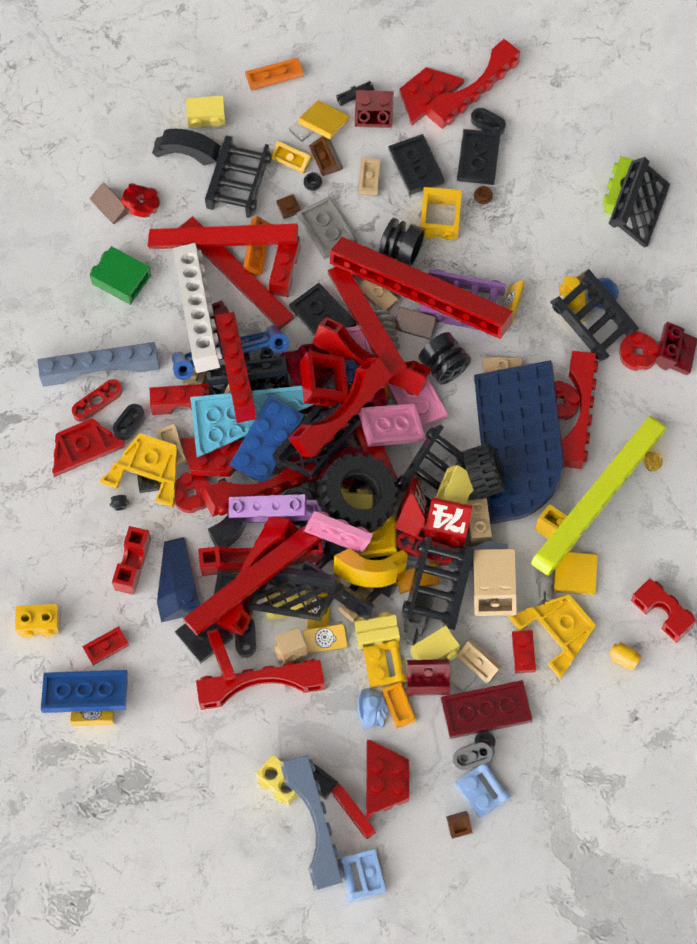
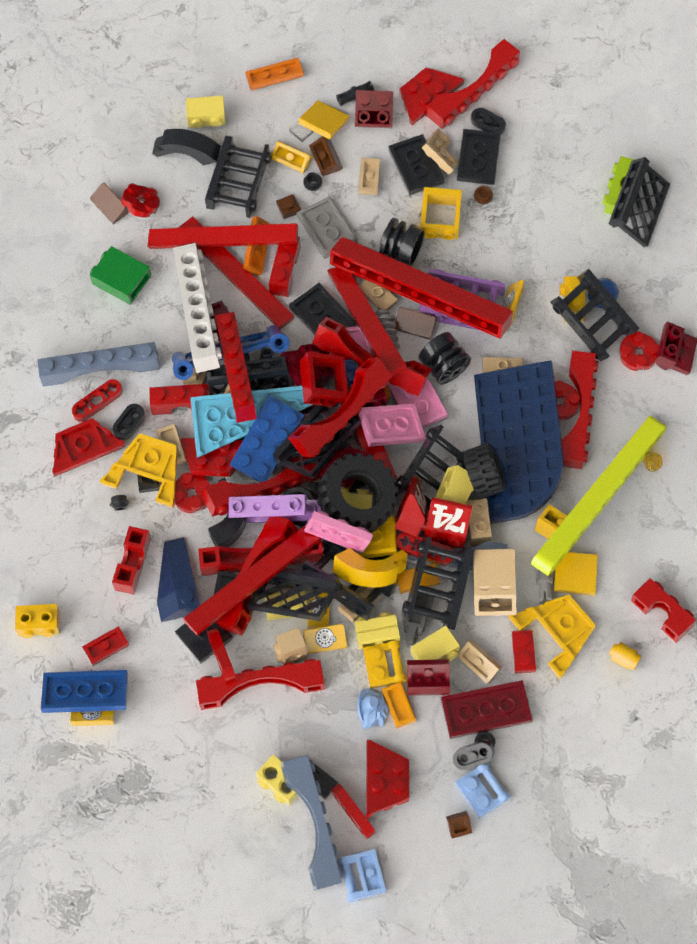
black plate [235,619,256,658] -> none
none -> tan plate [422,128,459,175]

